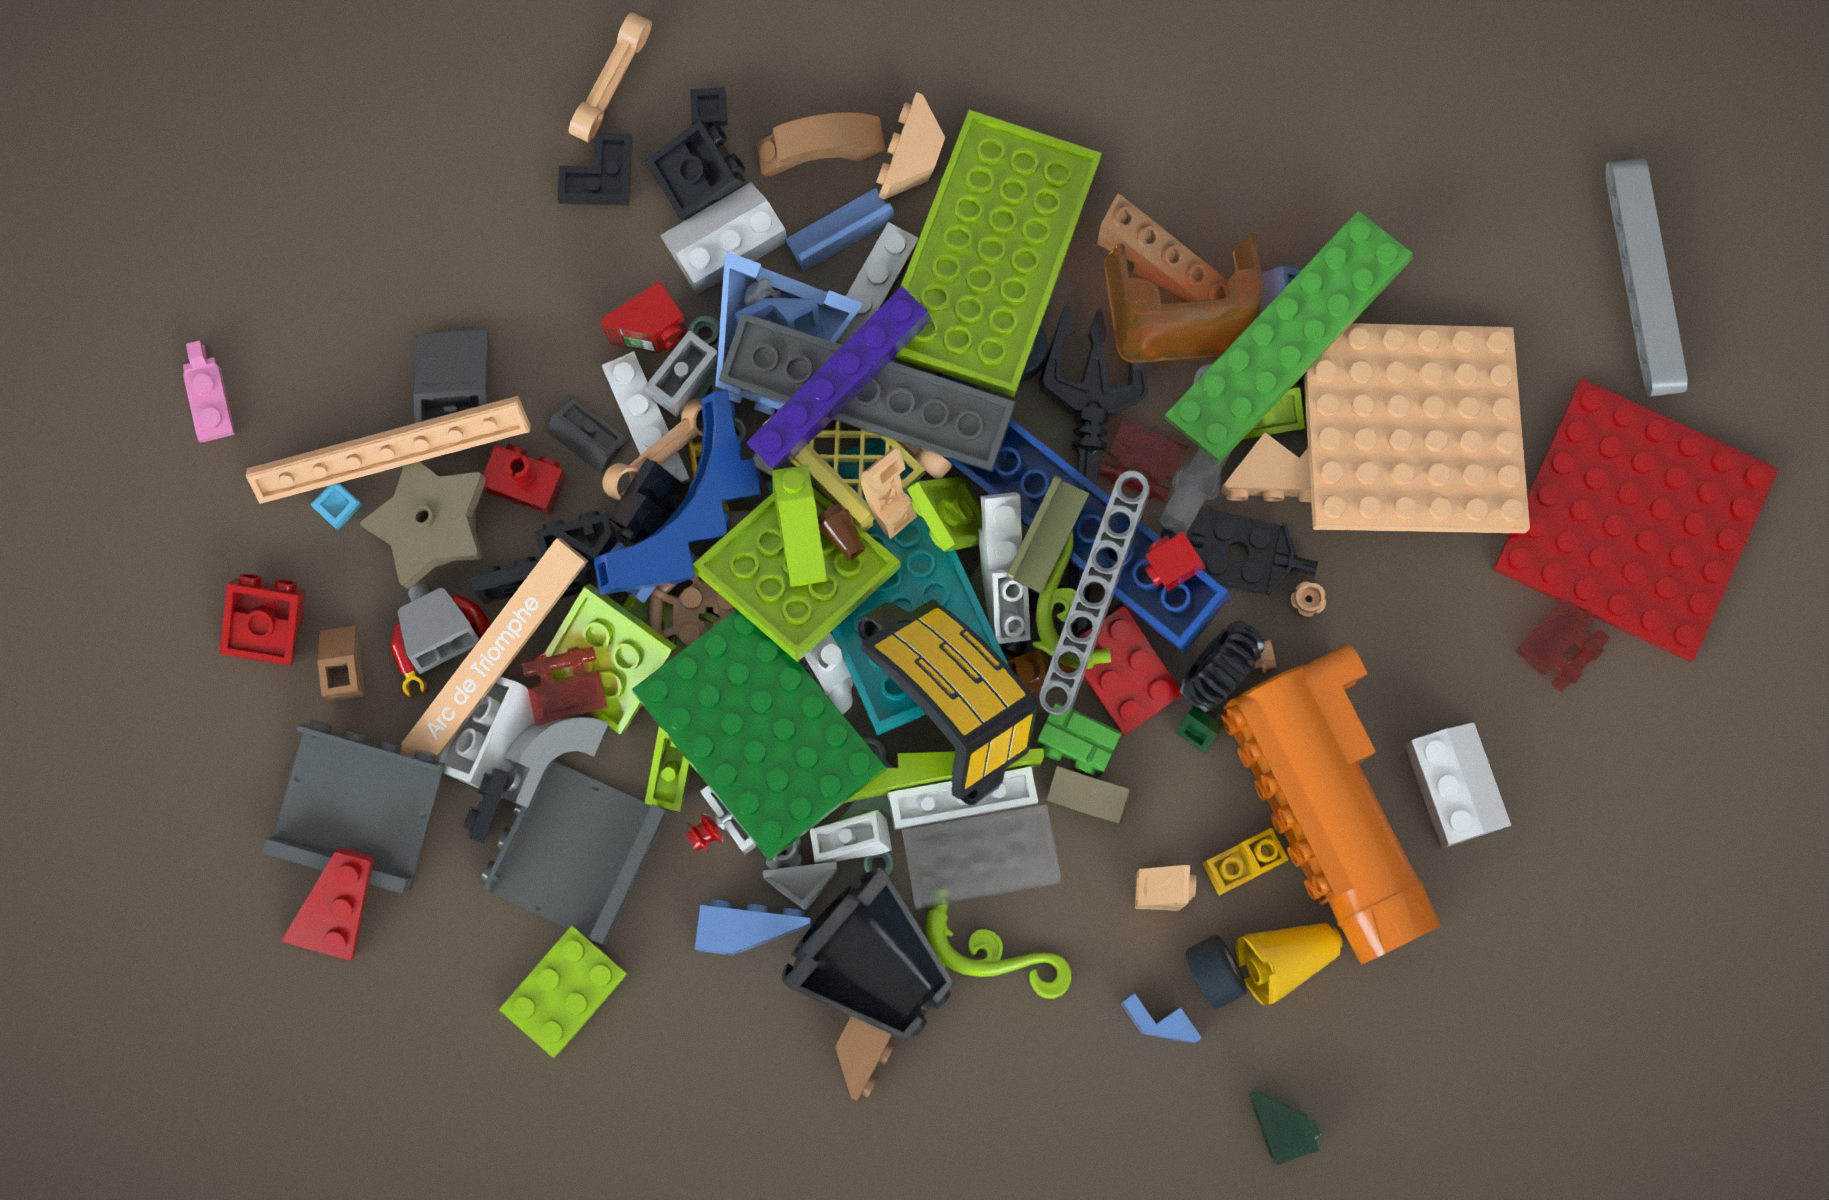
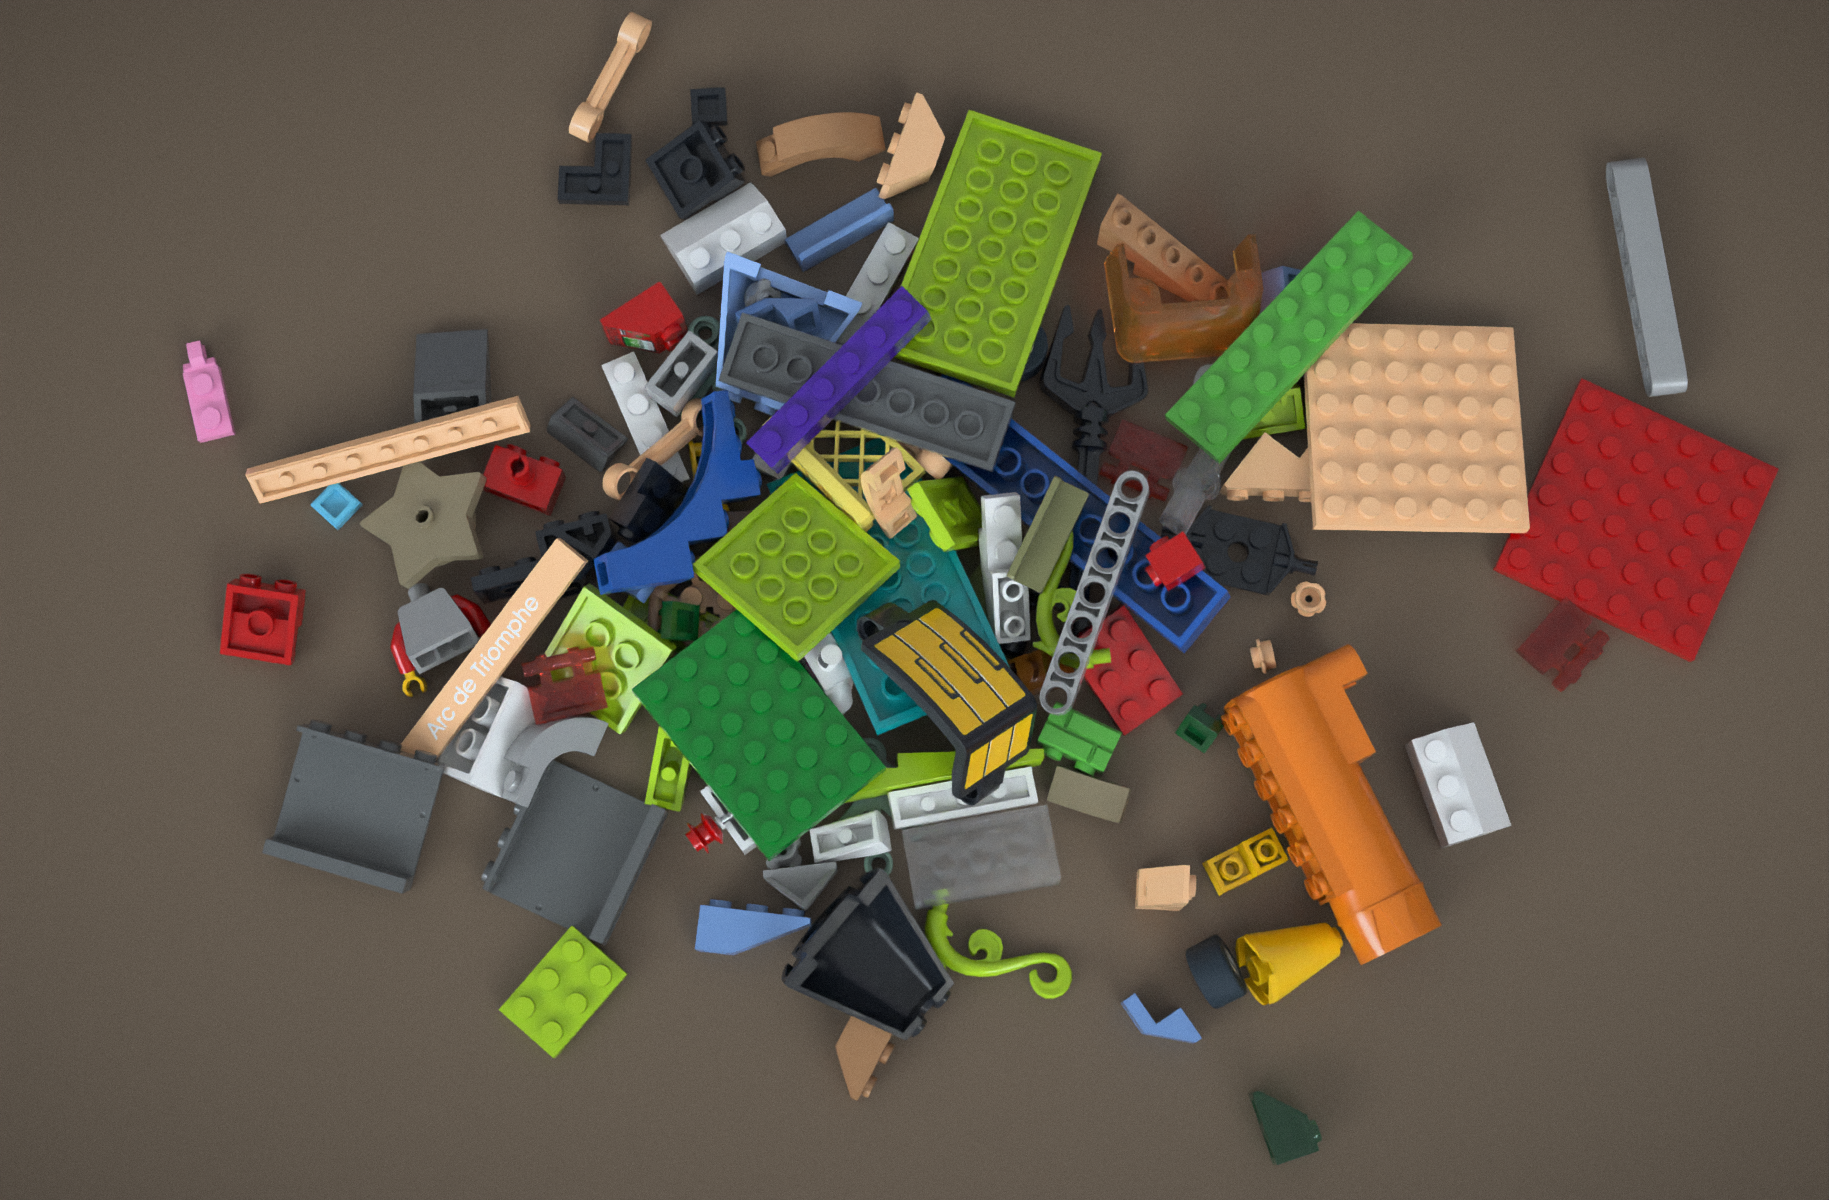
red wing [281,847,375,961] -> none
medium nougat slope [317,625,366,703] -> none
black plate [463,767,509,843] -> none
lime slope [772,465,827,587] -> none
reddish brown cone [817,504,866,560] -> none
black gear [1180,620,1265,712] -> none
none -> dark green tile [657,601,700,643]

